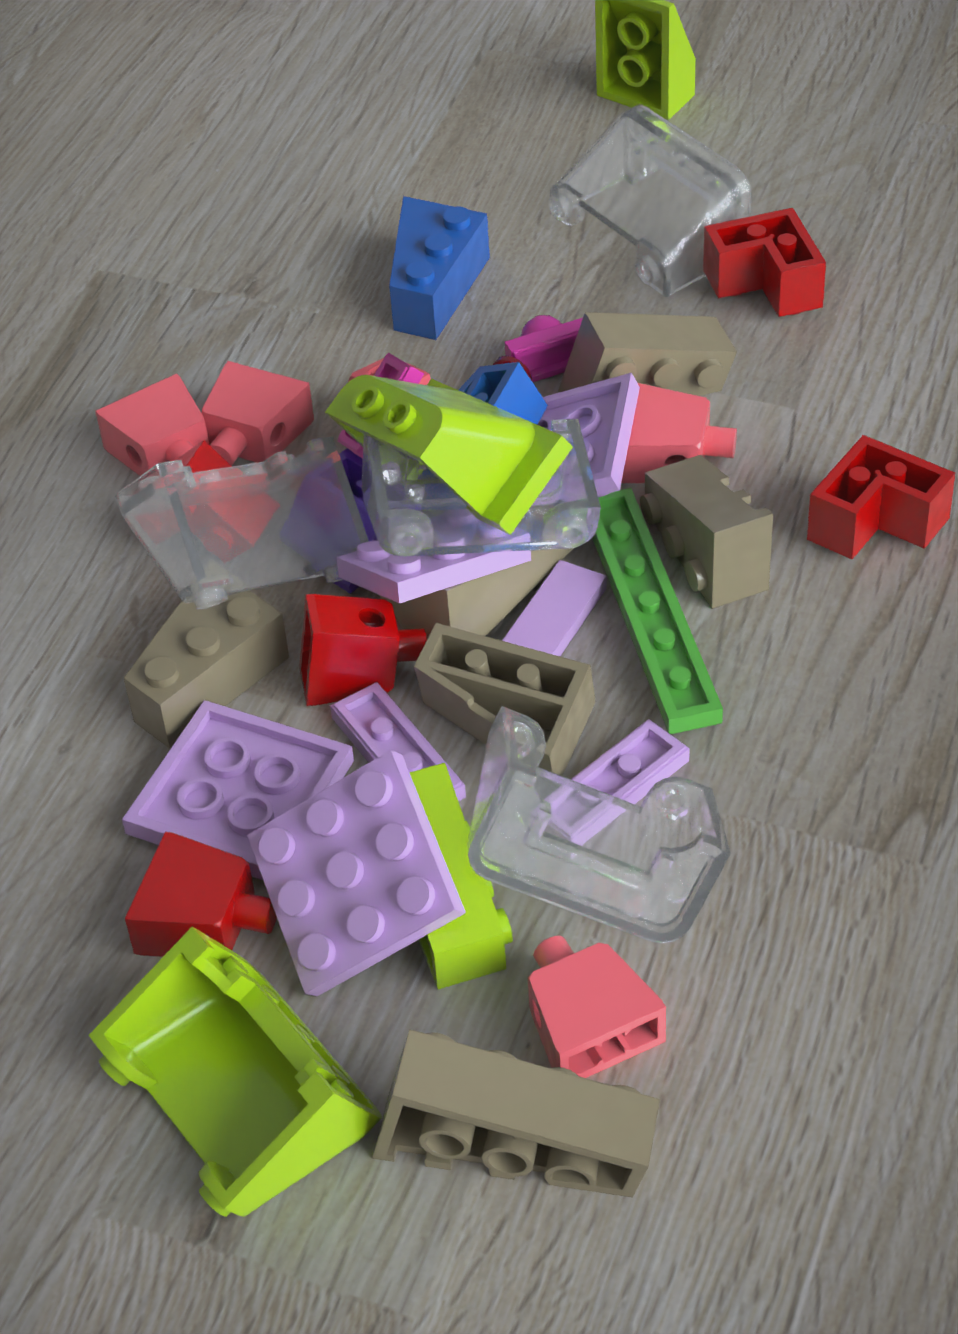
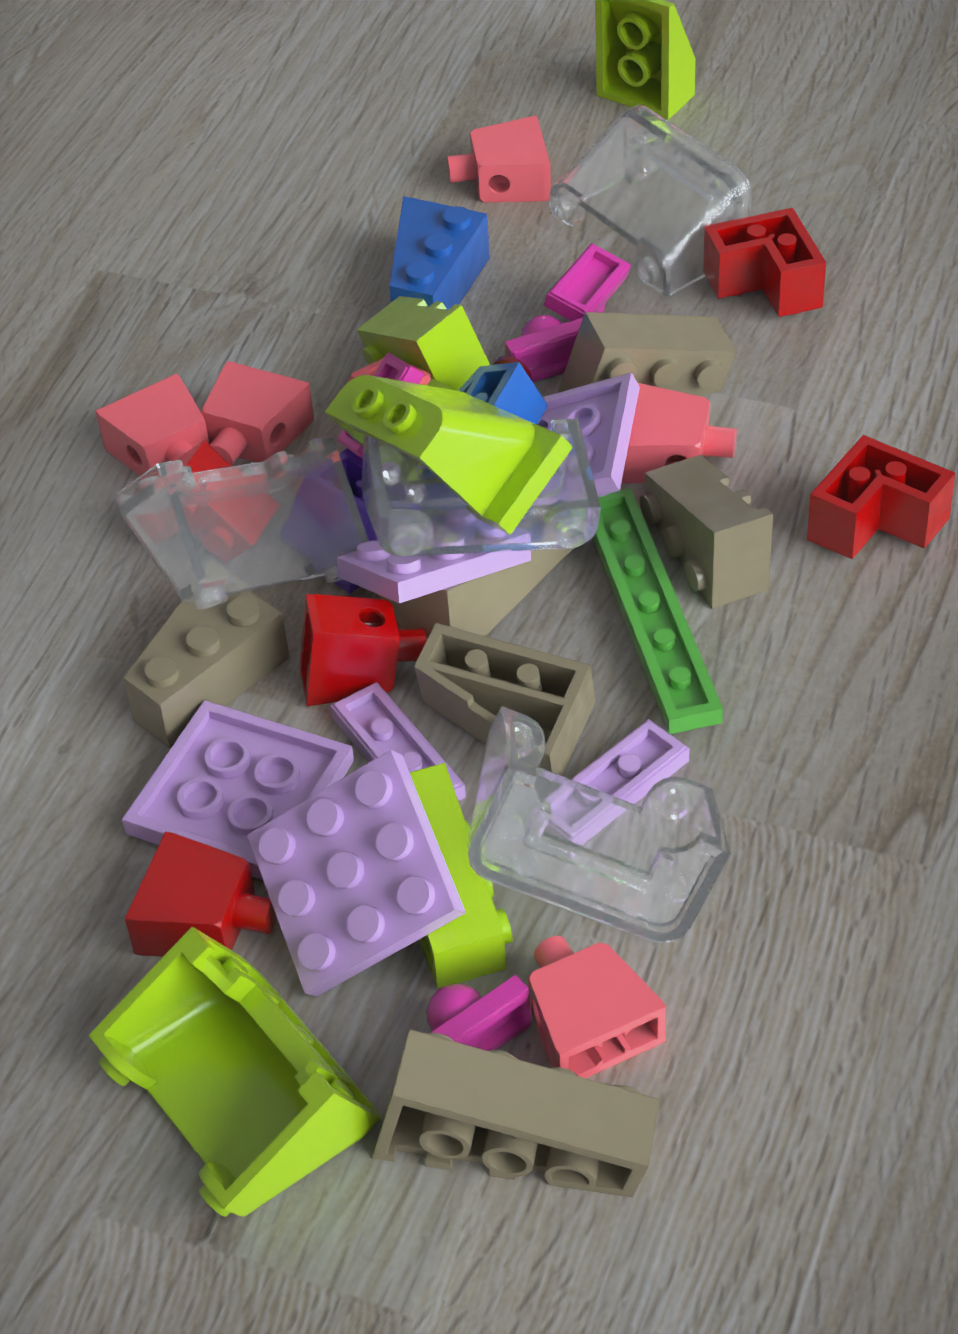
lavender tile [502,560,607,656] -> none
none -> lime wedge [357,296,490,390]
none -> dark pink tile [426,975,531,1051]
none -> coral torso [447,116,551,203]
none -> dark pink tile [543,243,631,321]

